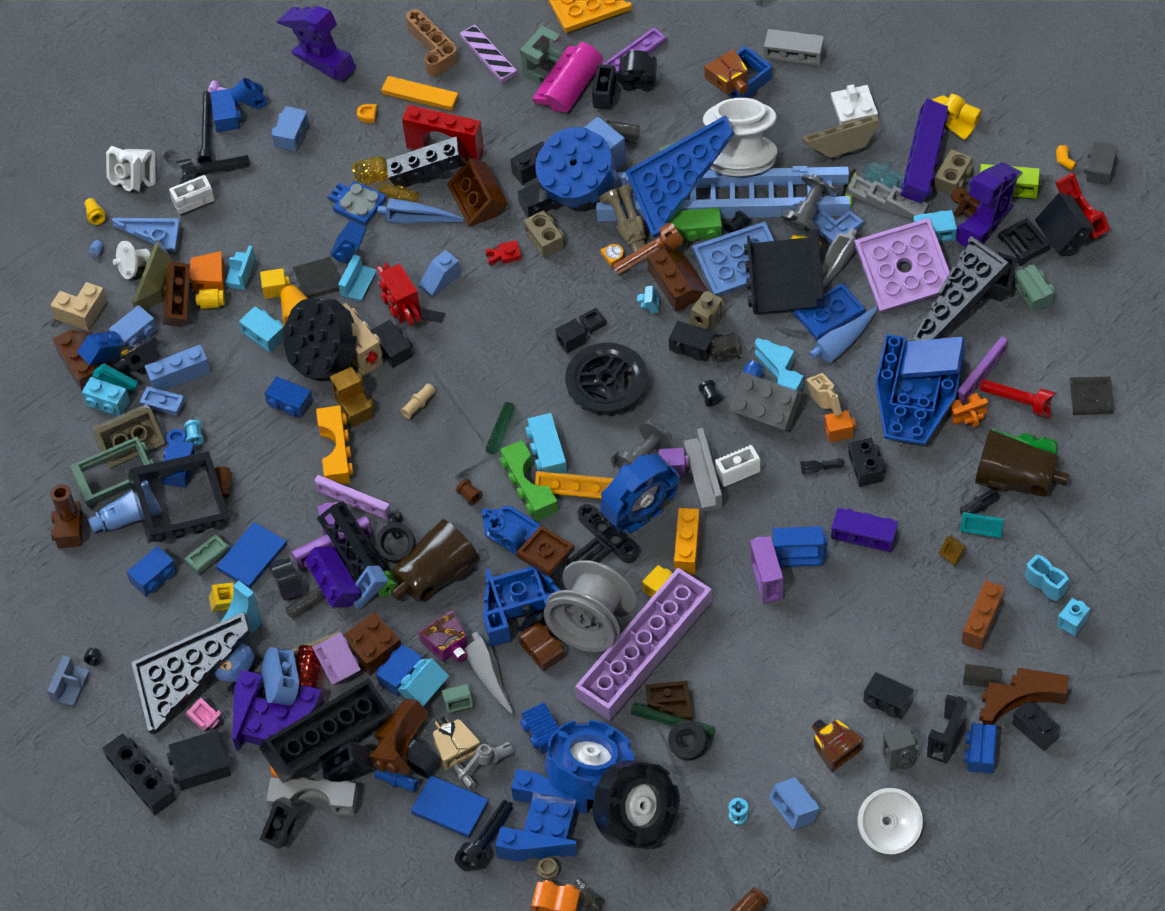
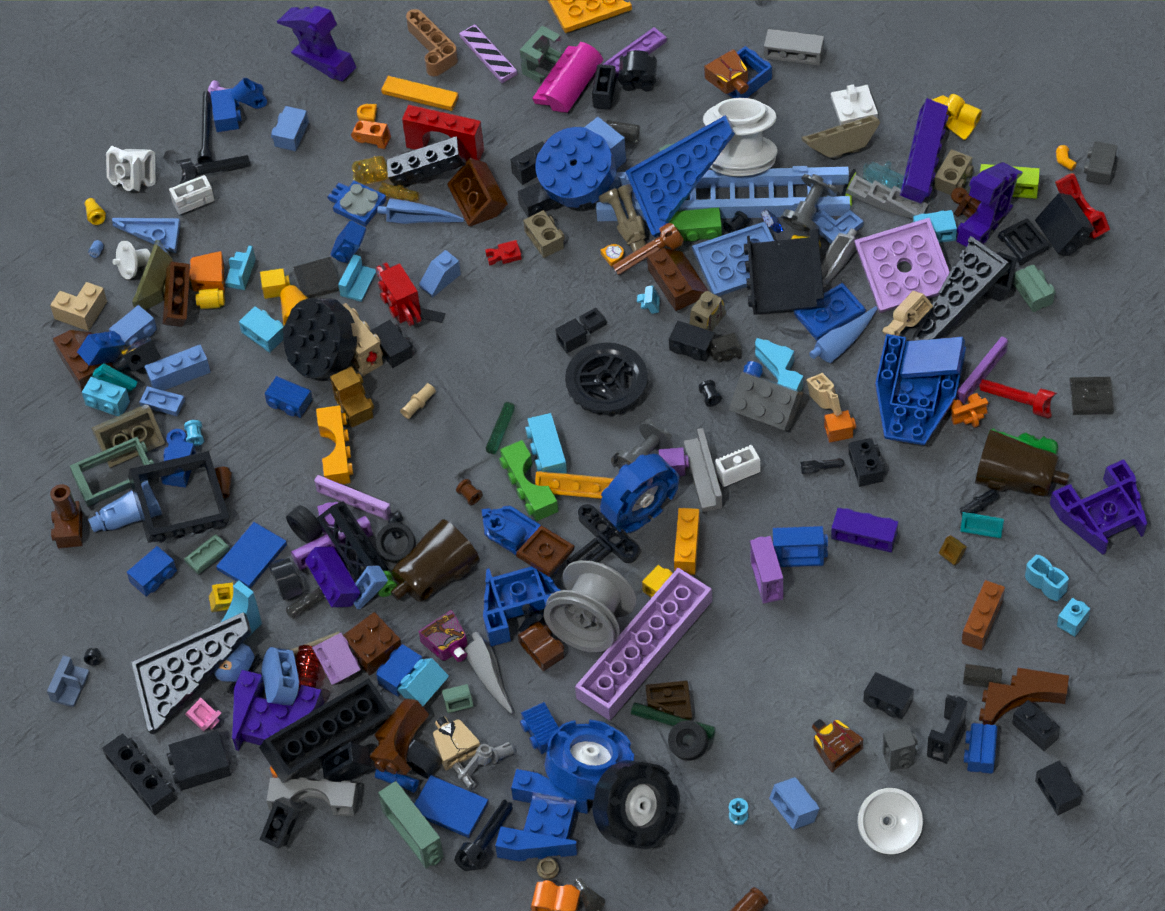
none -> black tyre [286,505,323,543]
none -> orange leg [351,121,391,149]
none -> sand green window [378,781,444,869]
none -> clear blue tile [761,209,784,234]
none -> tan piece [882,291,933,336]
none -> black brick [1035,761,1083,816]
none -> dark purple wedge [1050,459,1147,555]

